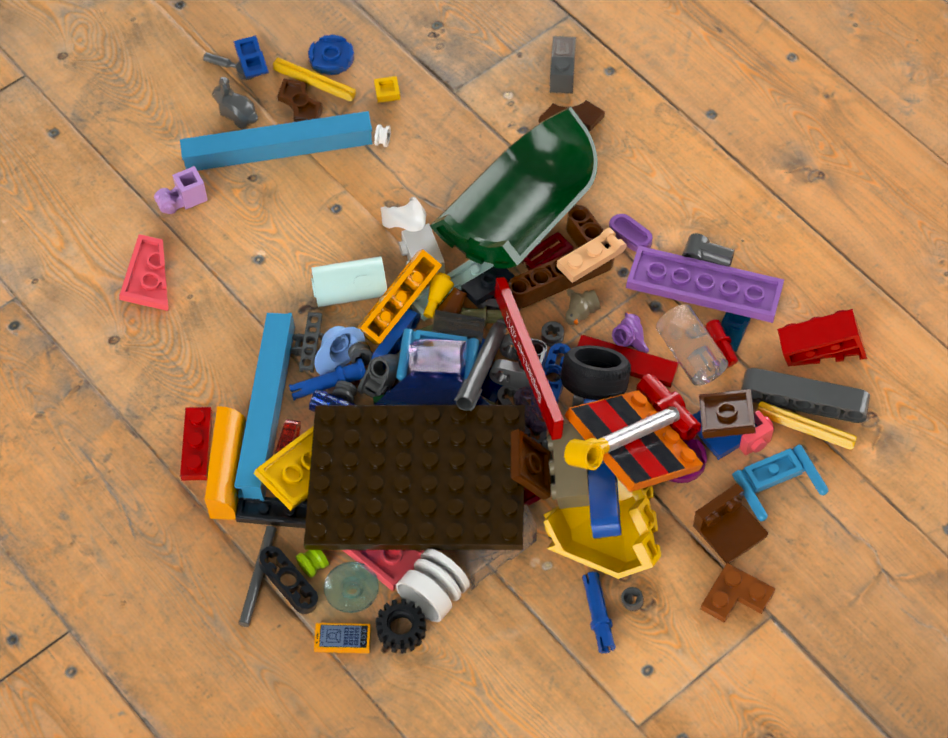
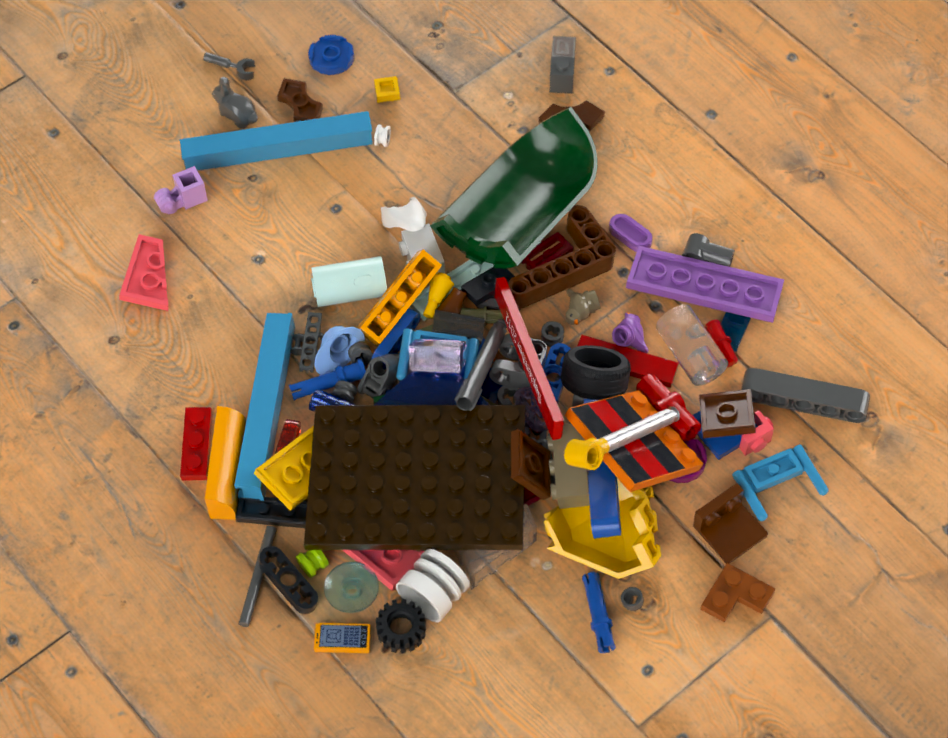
blue slope [234,35,269,79] -> none
yellow axle [273,57,356,102] -> none
light nougat plate [556,228,627,283] -> none
yellow axle [756,401,857,450] -> none
red wedge [777,309,867,367] -> none

